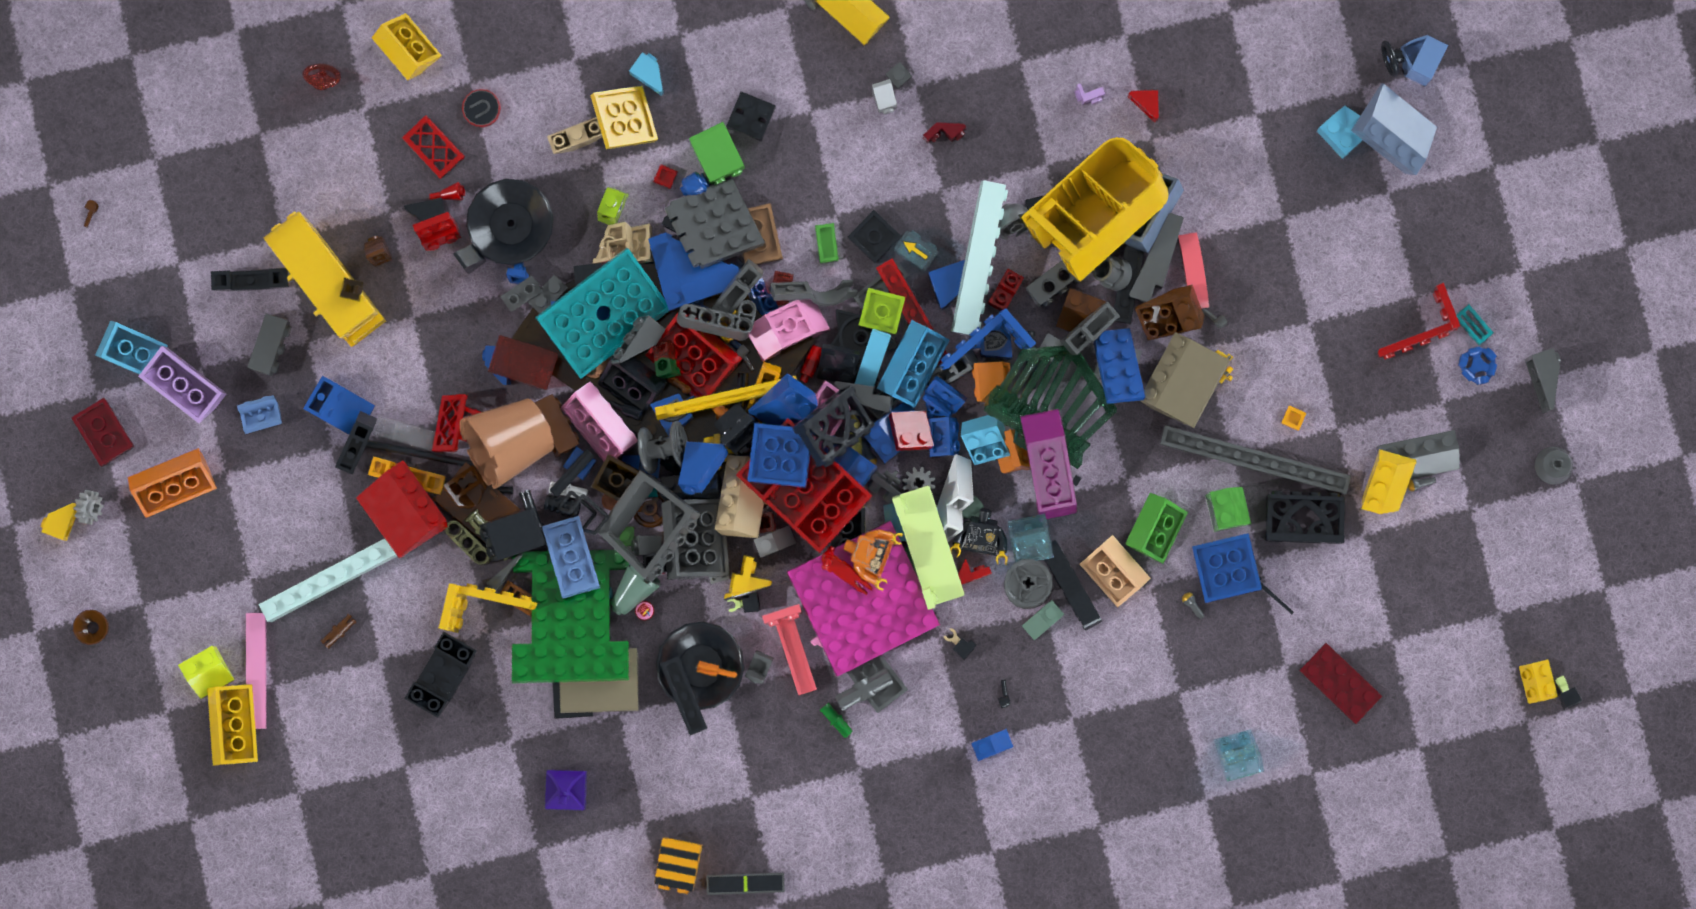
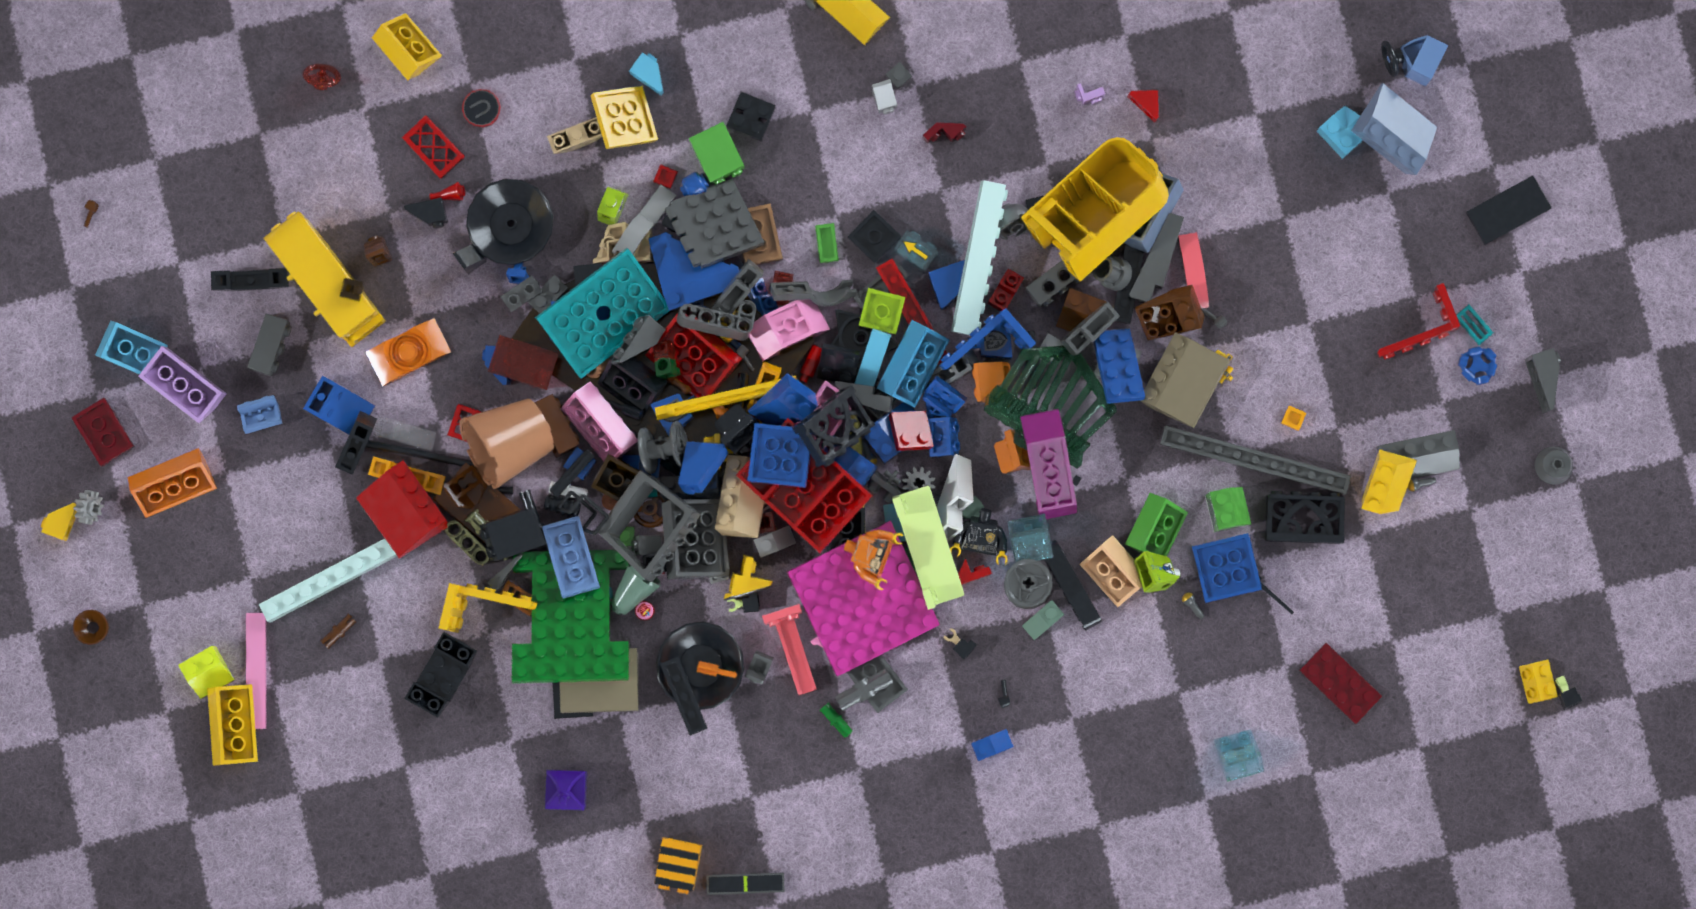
red plate [413,212,462,251] -> none
red window [432,394,468,452] -> none
red piece [821,546,873,595] -> none
medium azure slope [961,412,1010,465] -> none
none -> orange slope [366,318,451,386]
none -> light grey piece [612,185,676,255]
none -> lime torso [1134,551,1180,593]
none -> black tile [1466,175,1552,245]

